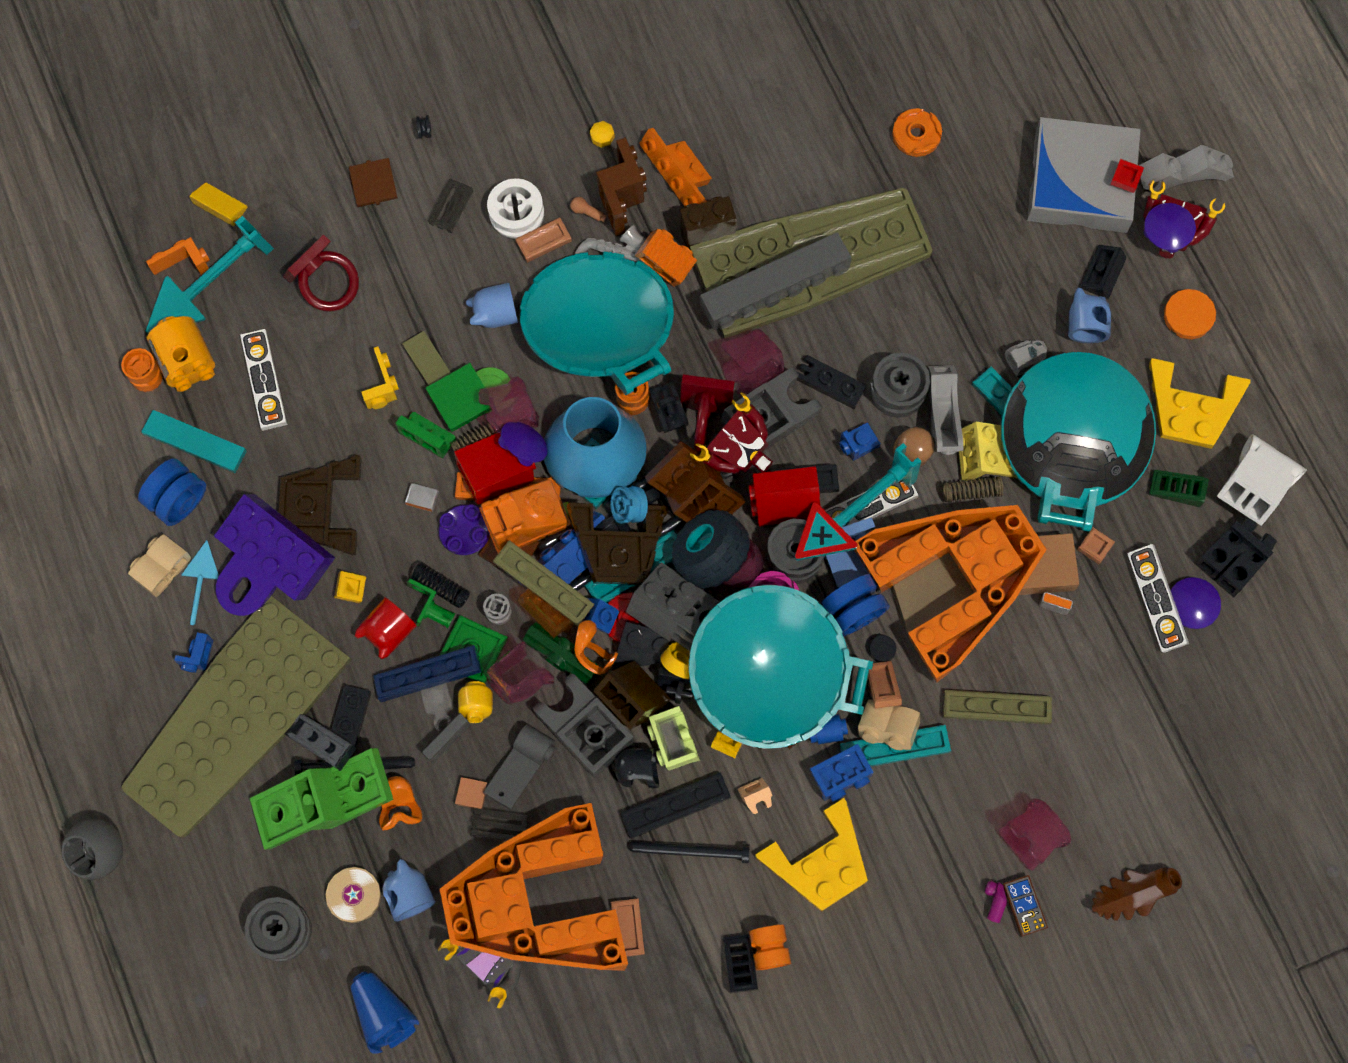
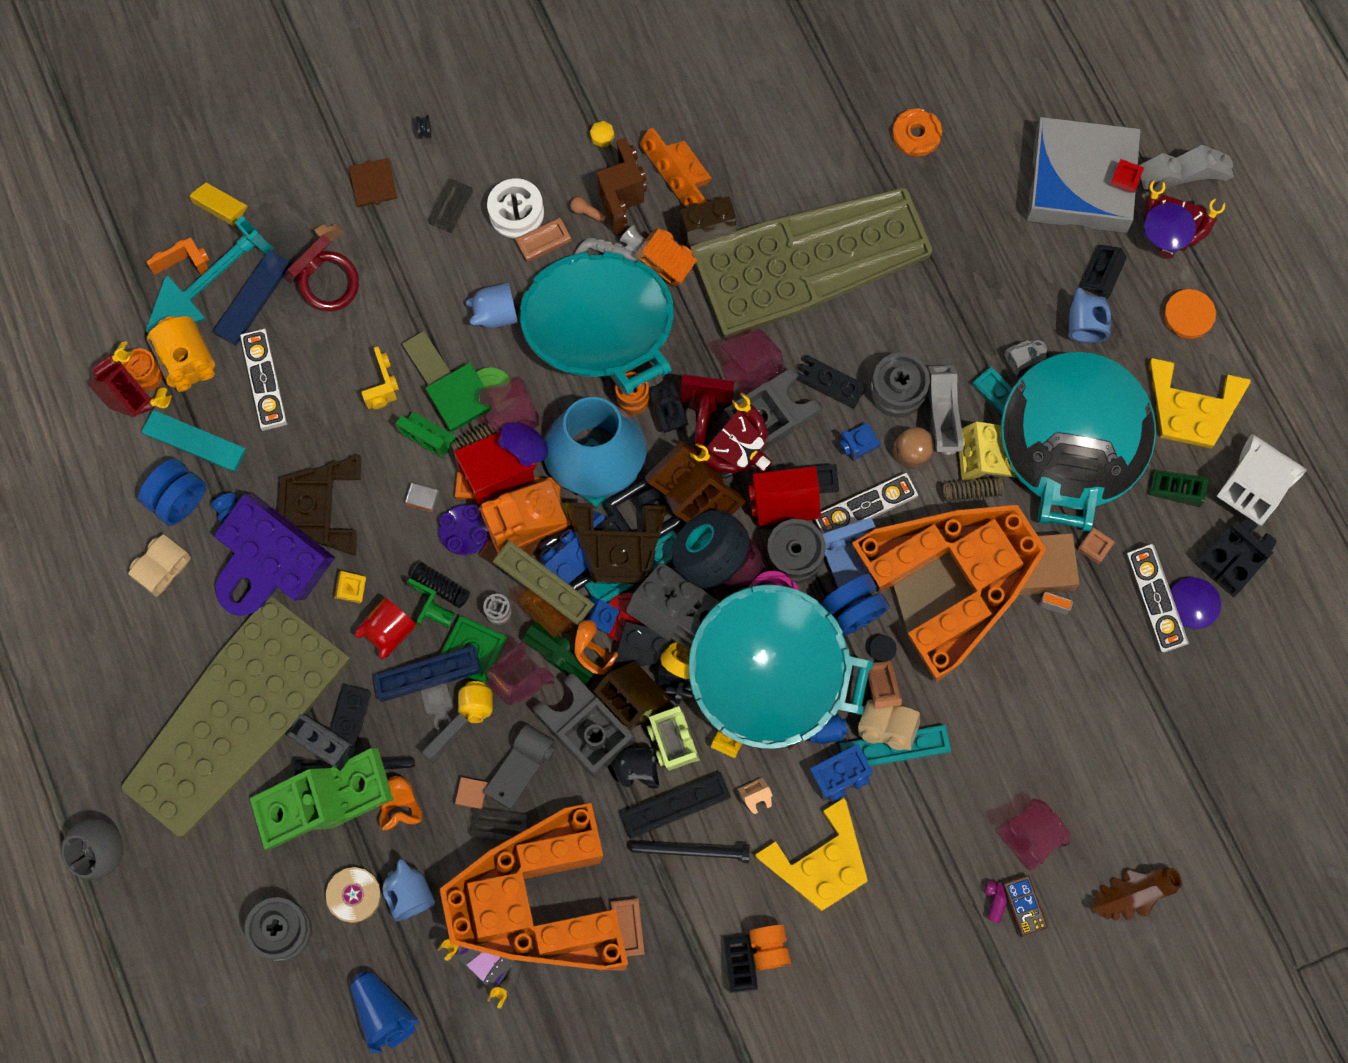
blue bracket [174,632,214,673] -> none
medium azure piece [181,540,219,626] -> none
dark azure wheel [610,486,648,524] -> none
dark grey brick [700,232,852,330] -> none
teal piece [795,443,921,561] -> none
olive tile [943,690,1052,725] -> none
none -> dark red torso [88,341,172,417]
none -> blue wheel [211,493,238,524]
none -> dark blue tile [213,250,291,346]
none -> medium nougat tile [315,223,344,241]

